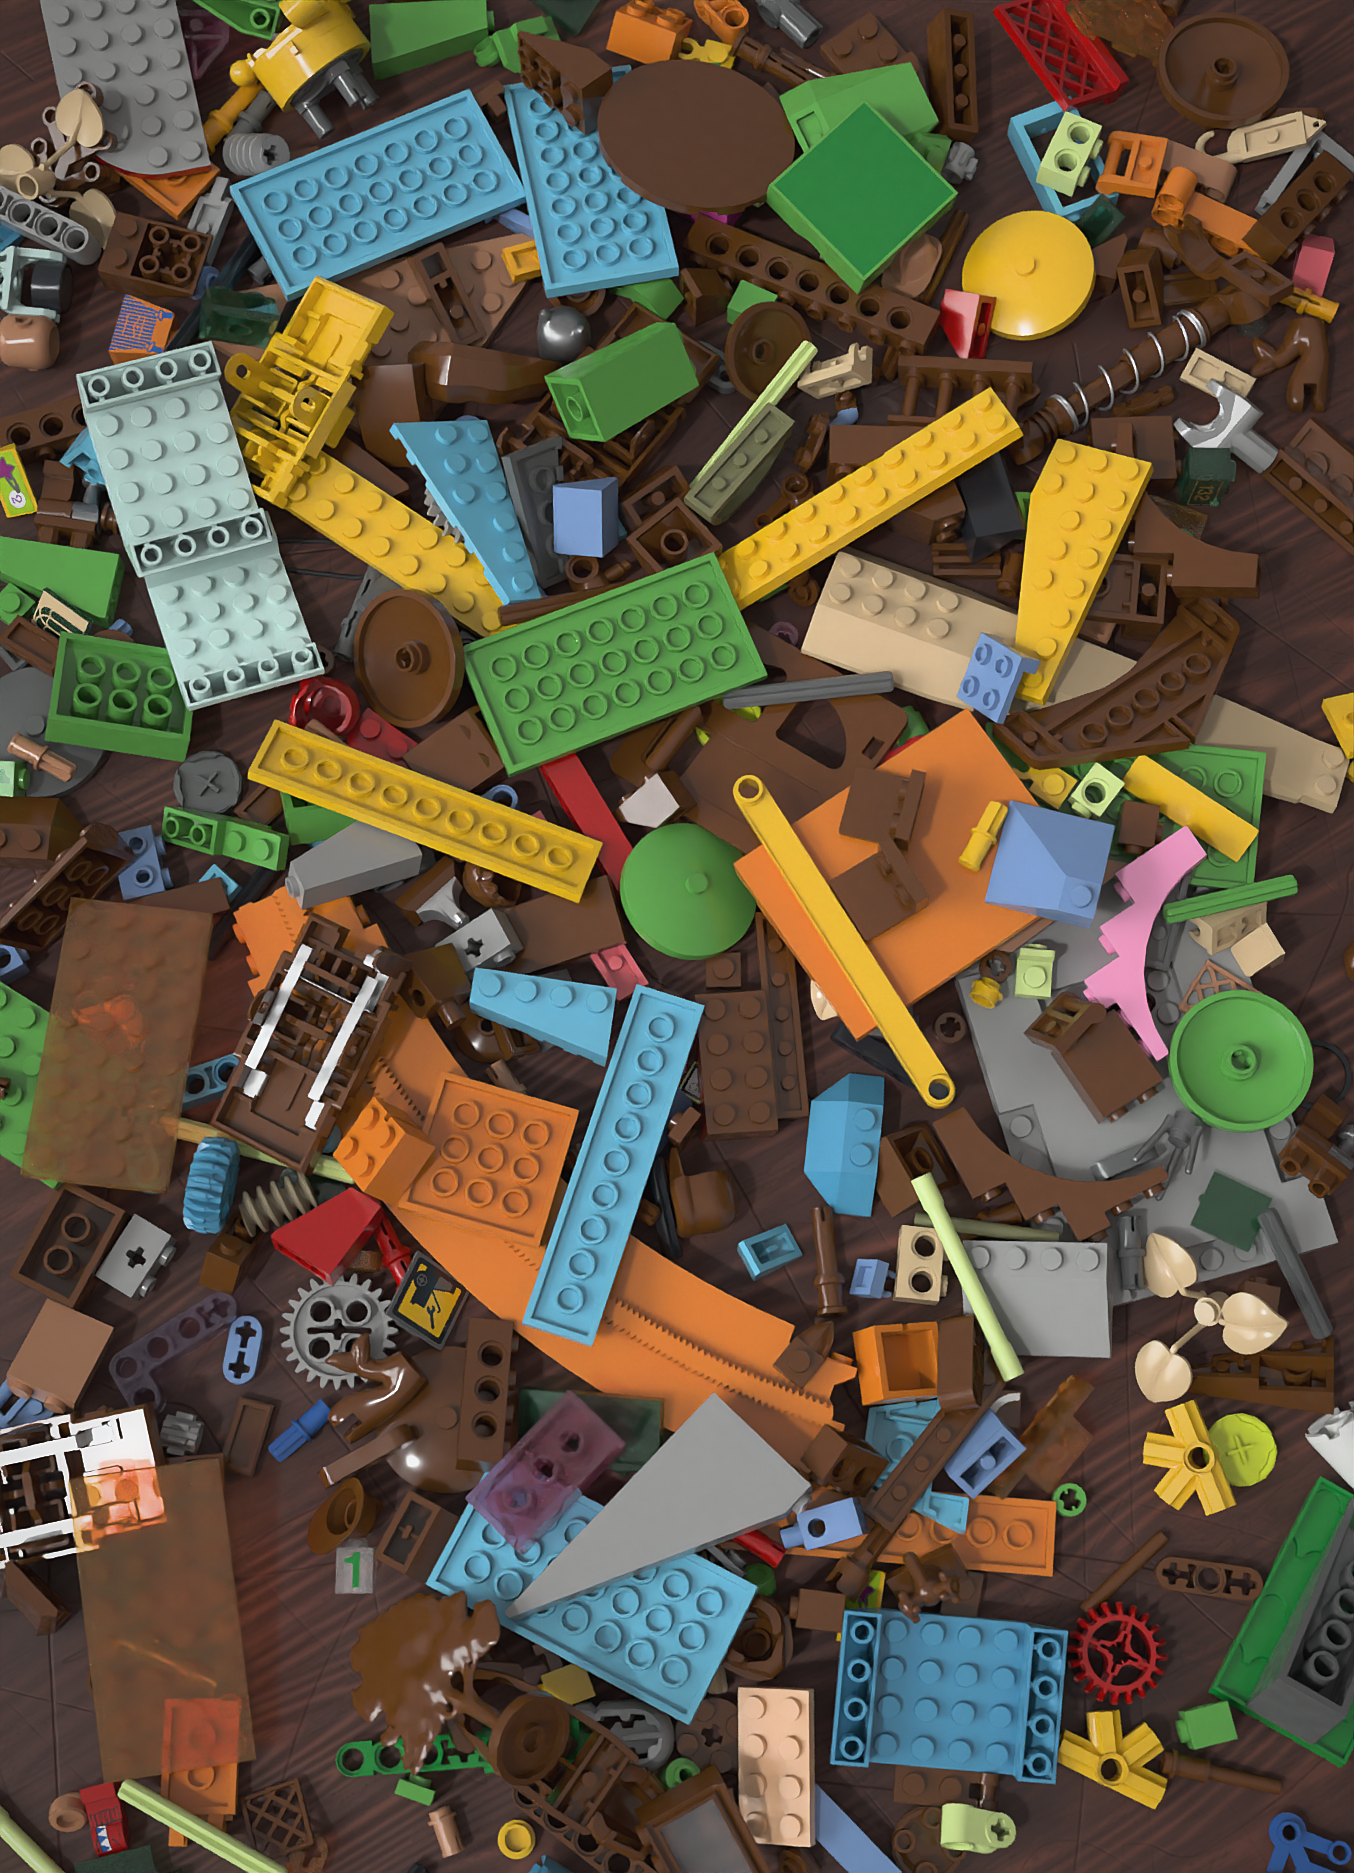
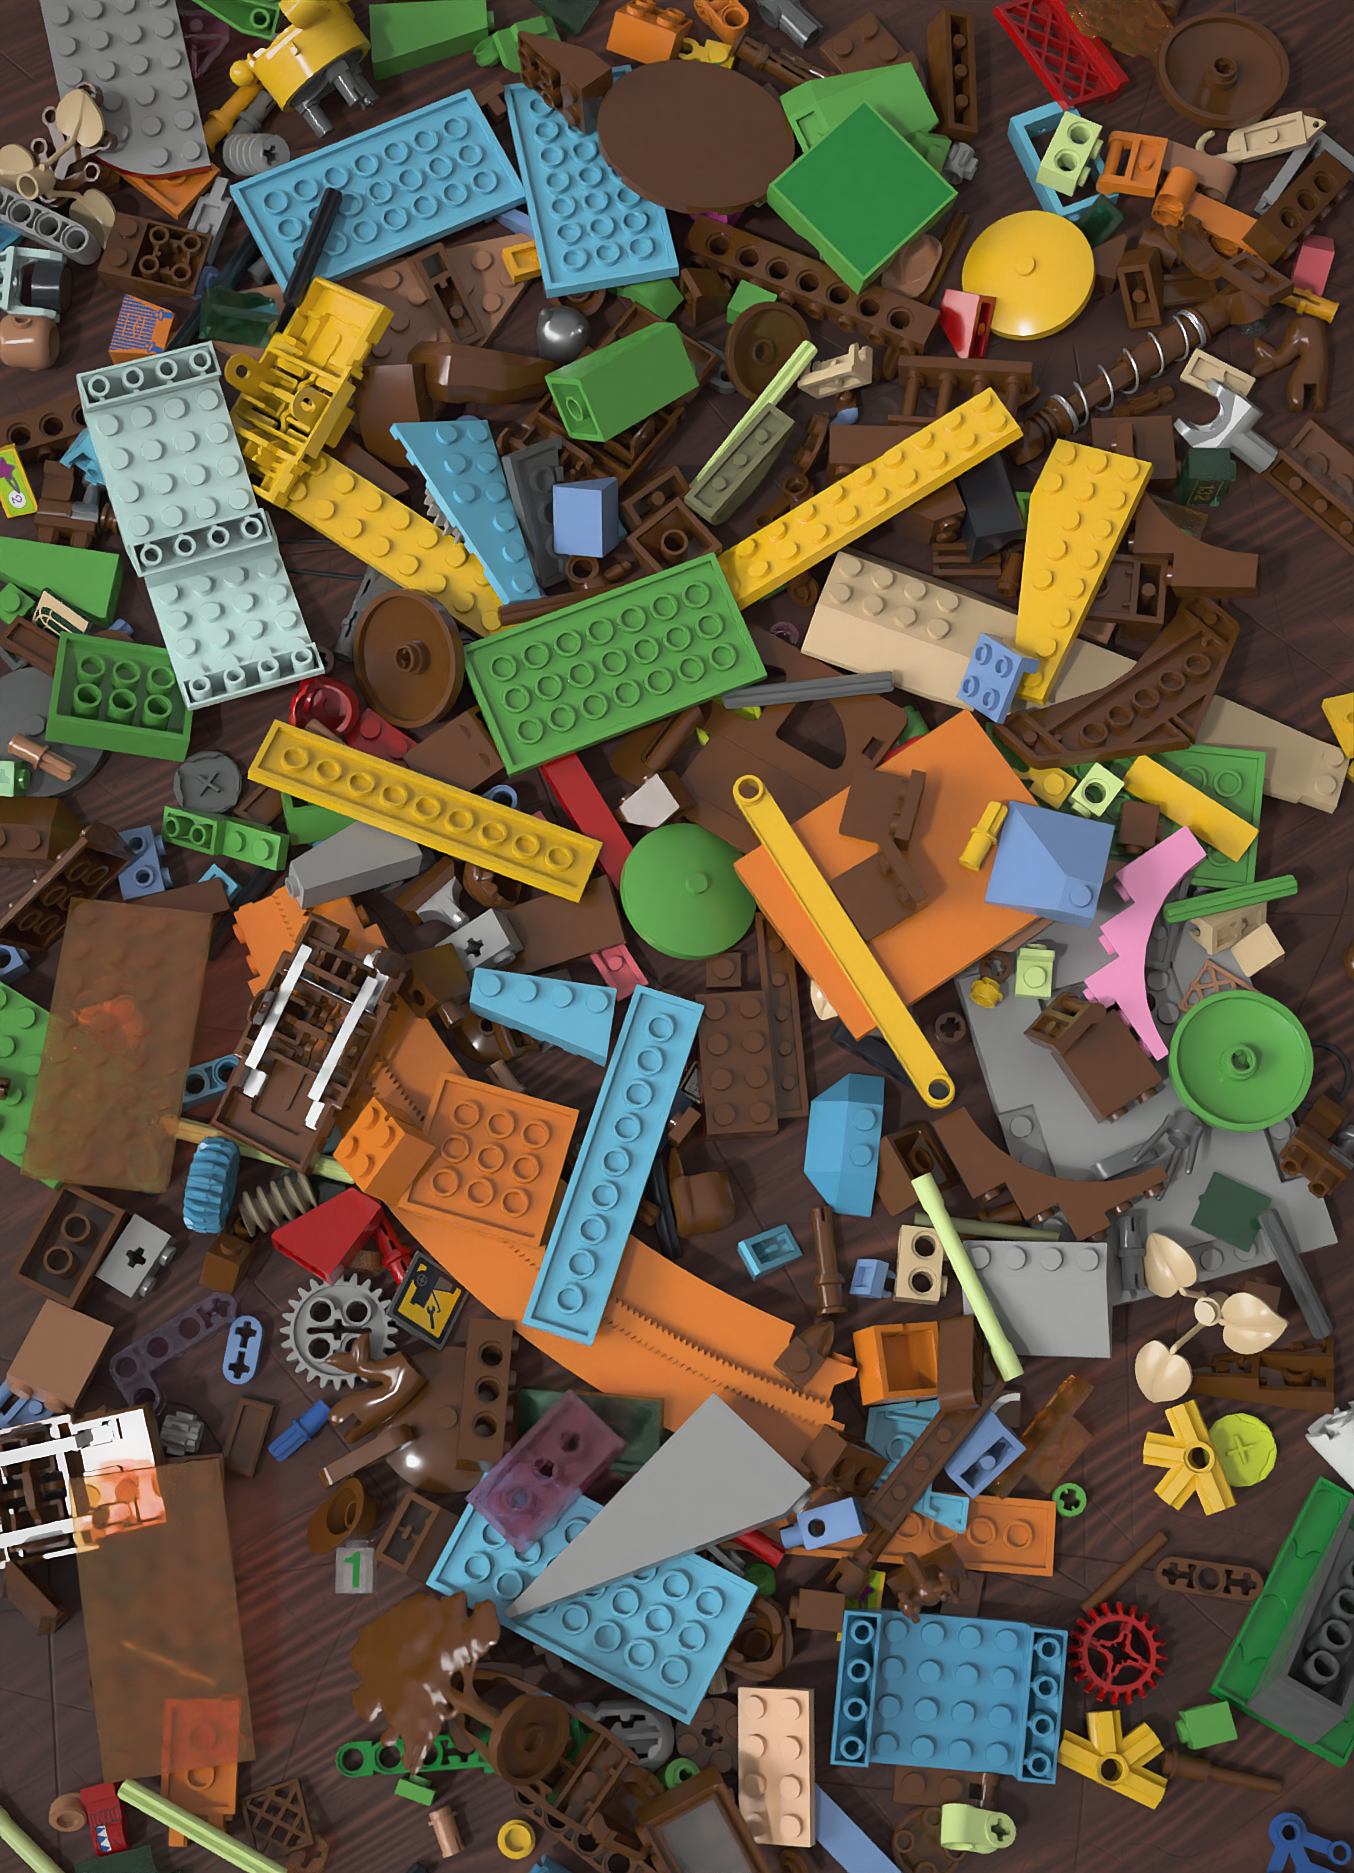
yellow brick [537,1663,596,1705] -> none
none -> black axle [283,187,343,308]

